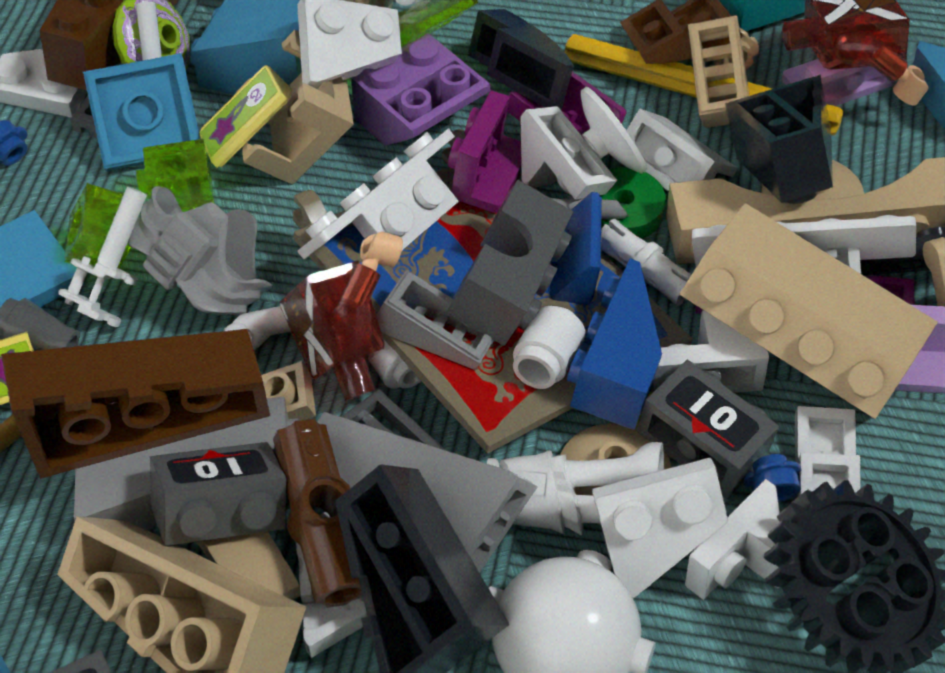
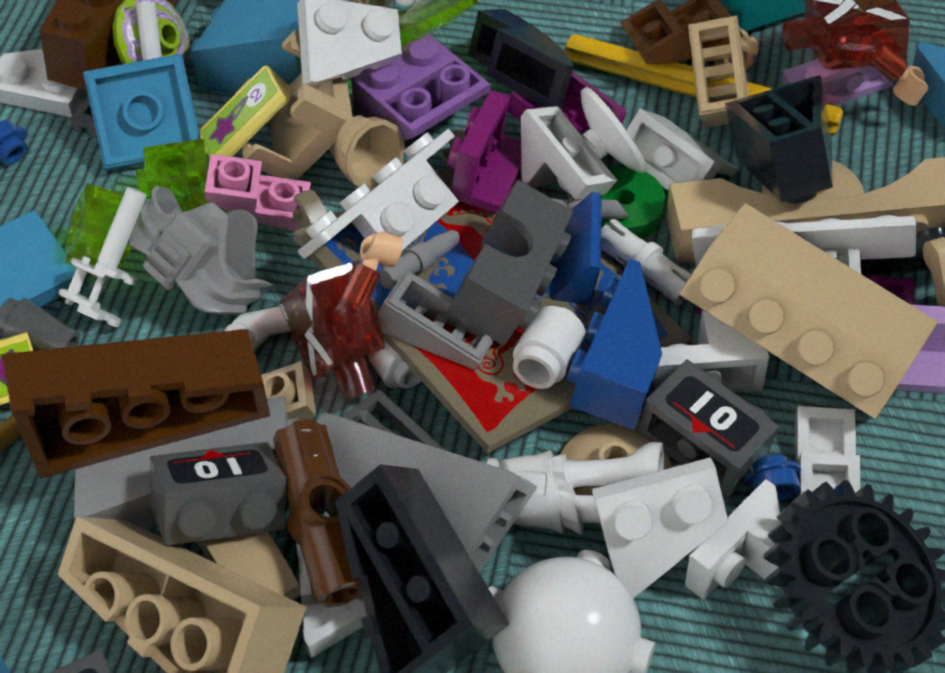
none -> bright pink slope [204,154,310,231]
none -> tan piece [329,115,405,190]
none -> light grey piece [377,230,459,289]

